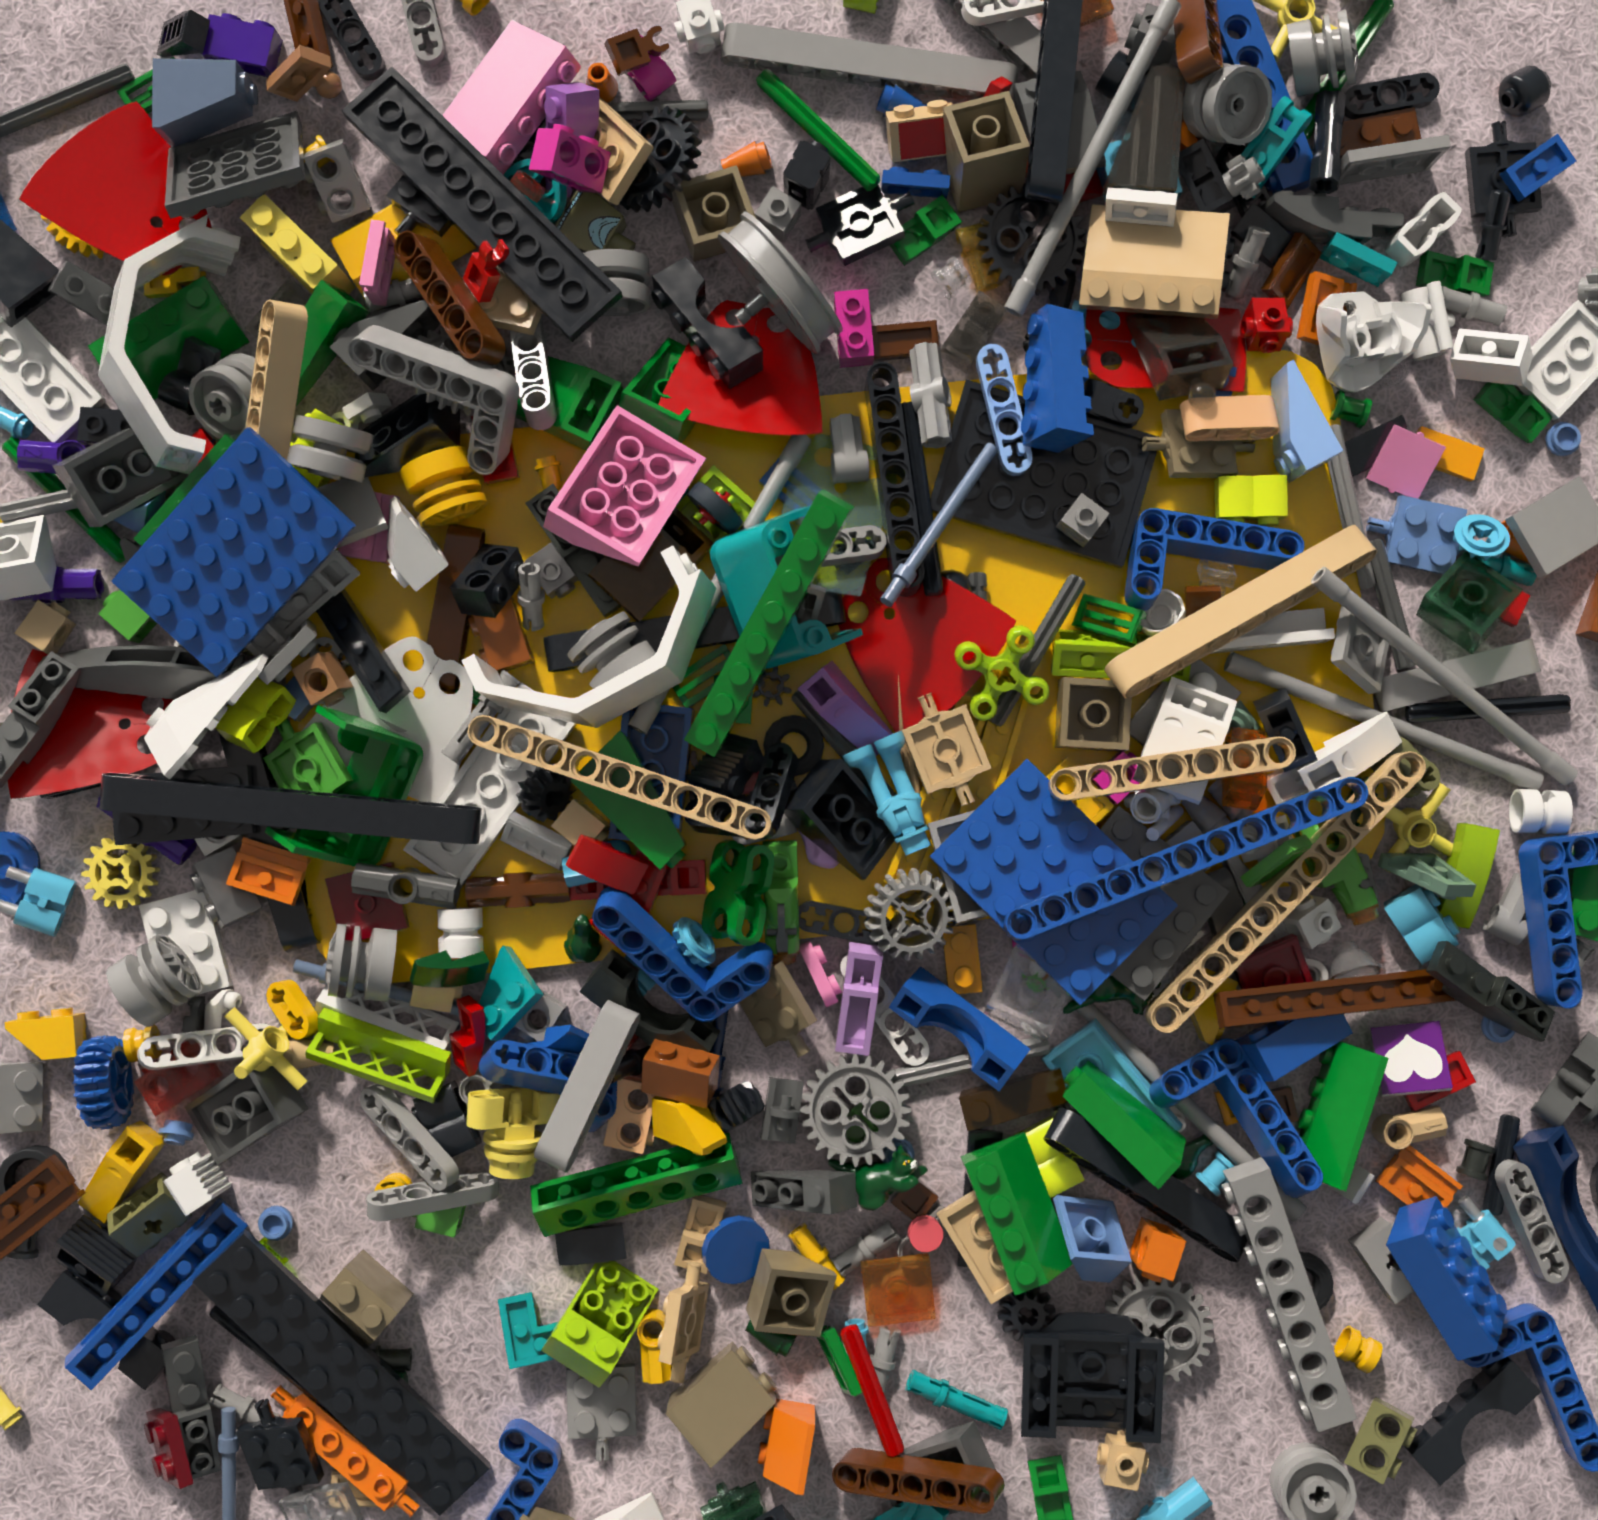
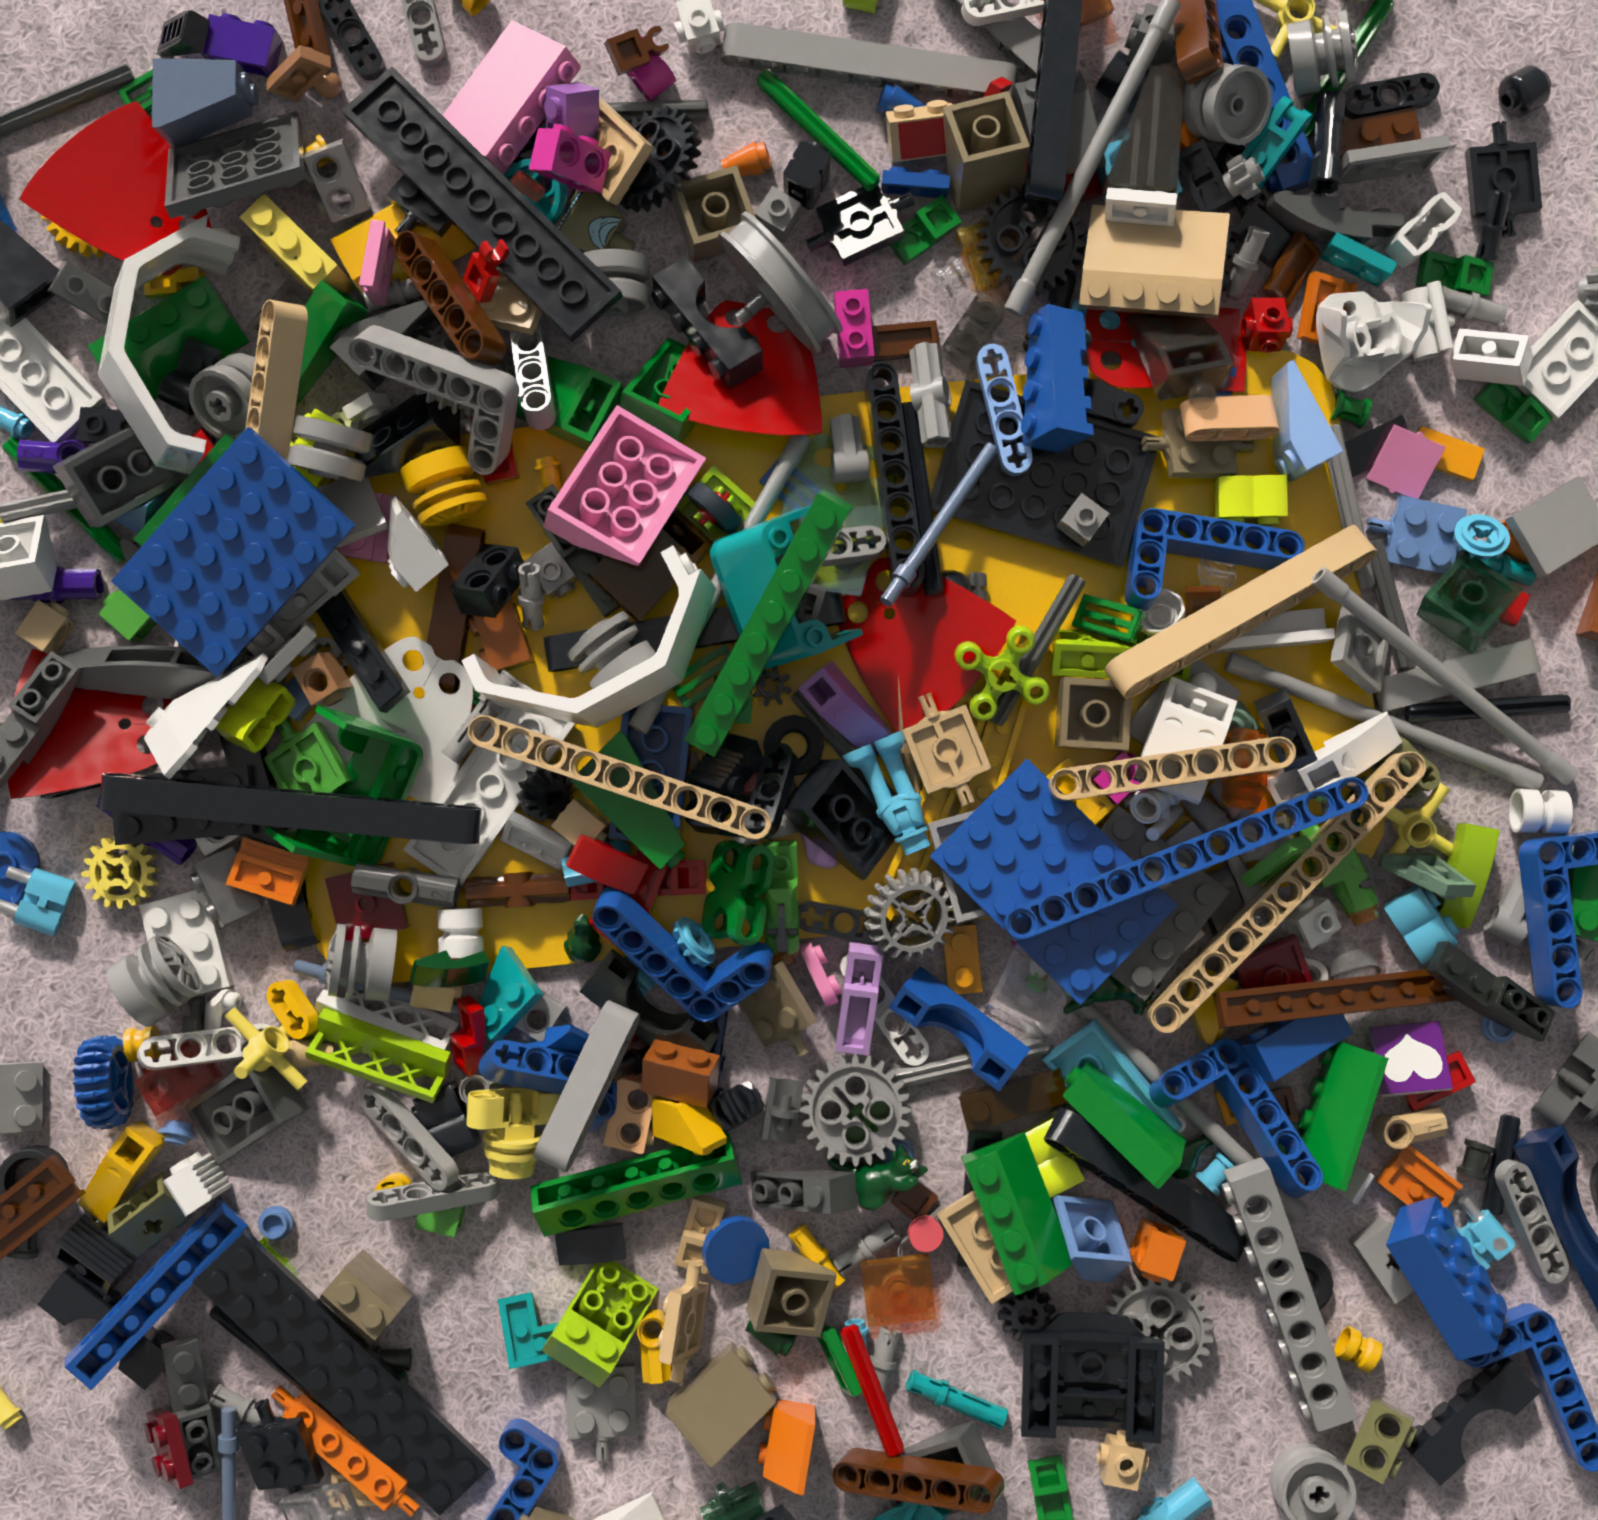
yellow slope [5,1007,87,1060] -> none
orange cone [586,63,618,103] -> none
blue plate [1499,134,1577,202] -> none
medium blue plate [1545,422,1581,456] -> none

